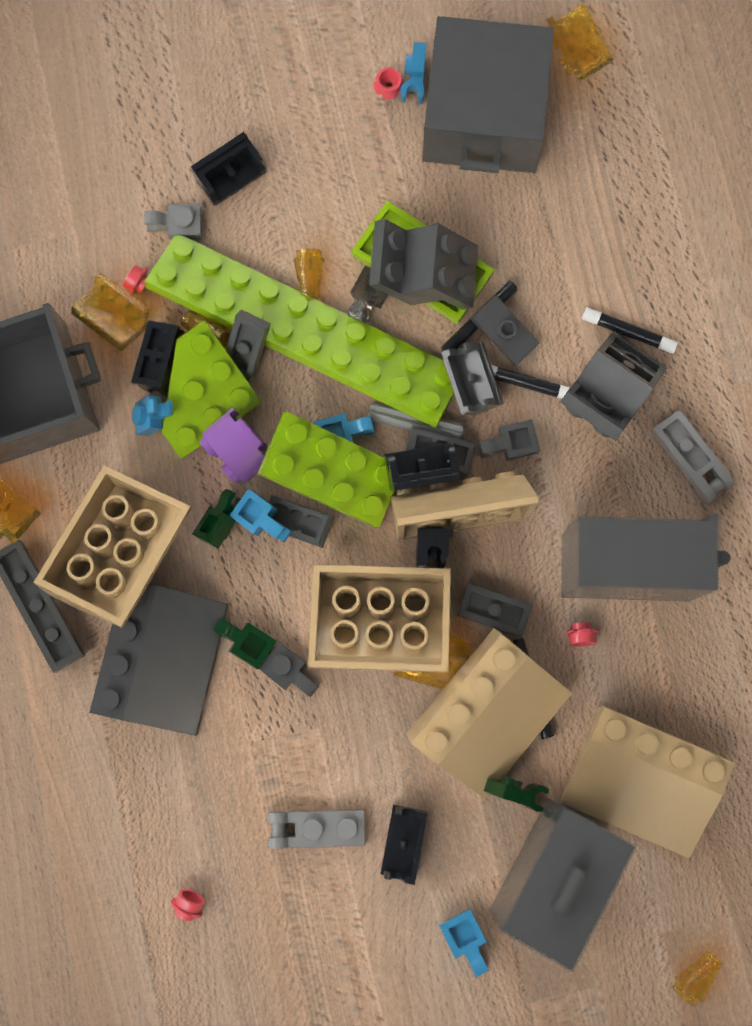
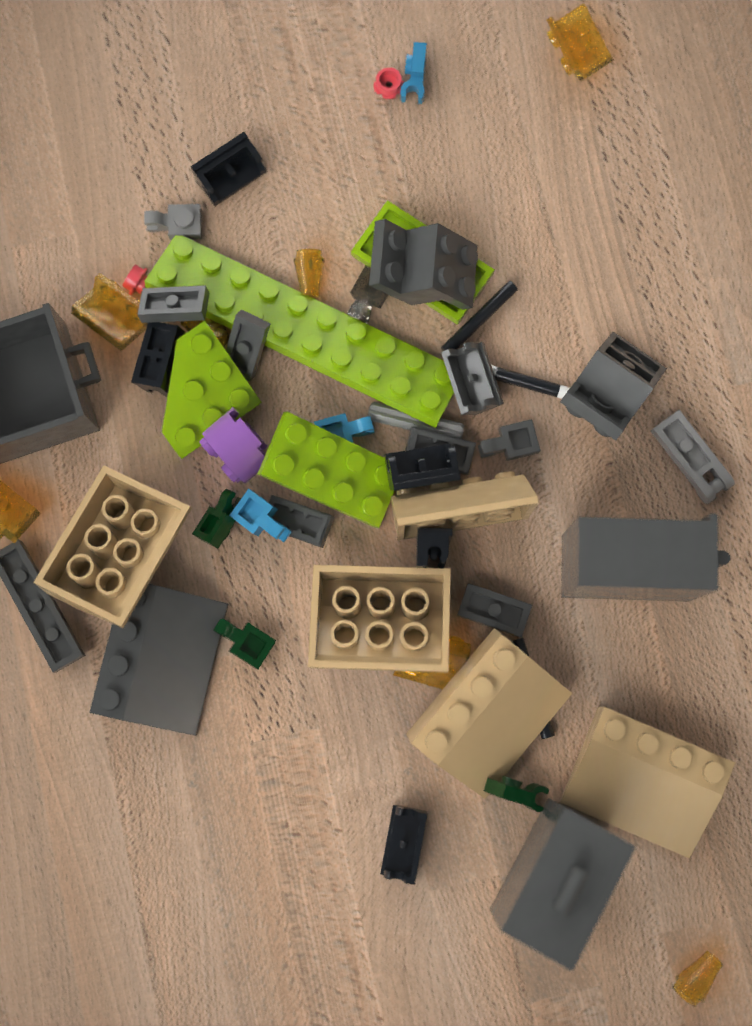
dark azure plate [132,396,173,436] -> none
coral plate [171,889,205,921] -> none
dark grey plate [259,642,319,697] -> none
light grey plate [268,809,365,849] -> none
dark grey container [422,16,554,173] -> none
dark azure plate [439,908,489,977] -> none
dark grey plate [471,295,540,366] -> none
coral plate [566,622,599,647] -> none
black bar [582,307,678,354] -> none
none -> dark grey plate [137,285,209,323]

